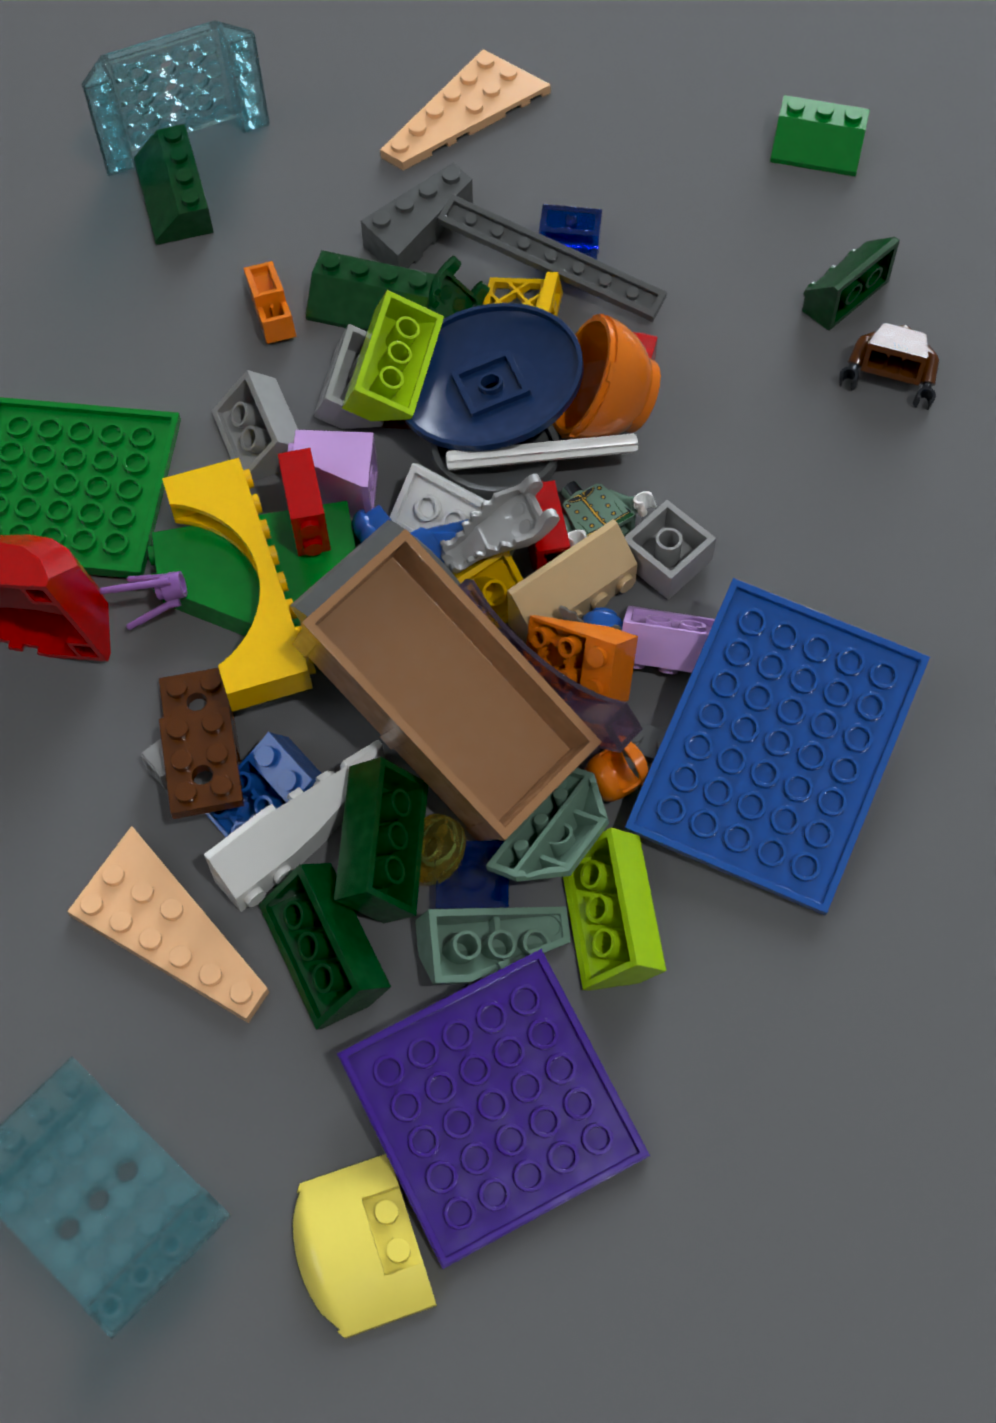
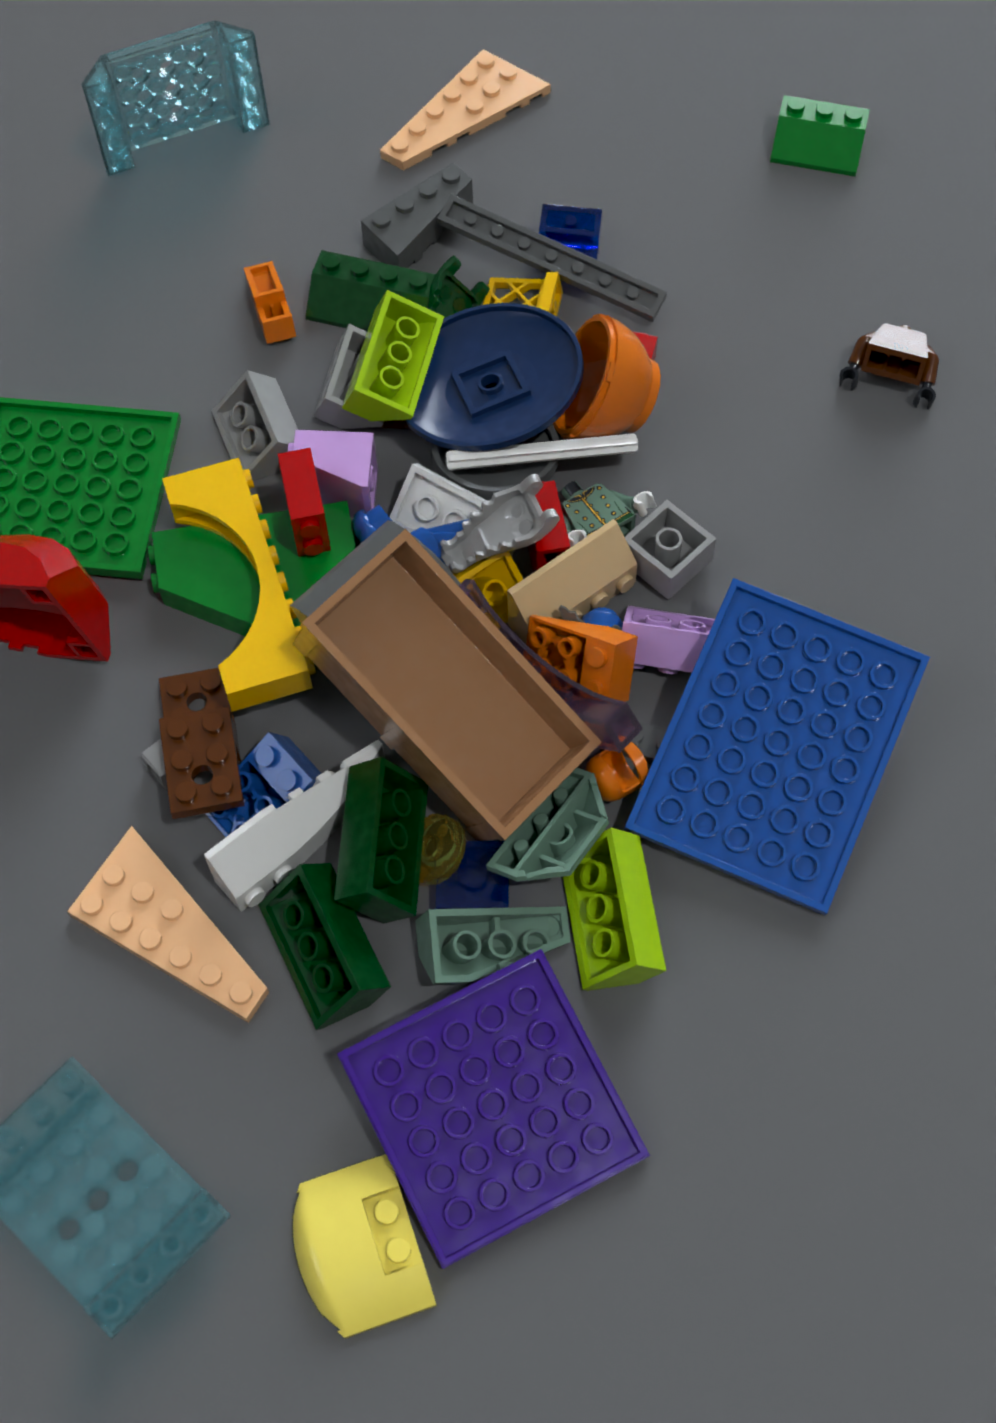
medium lavender plant [99,571,188,630] -> none
dark green slope [134,124,214,245] -> none
dark green slope [802,237,900,331] -> none

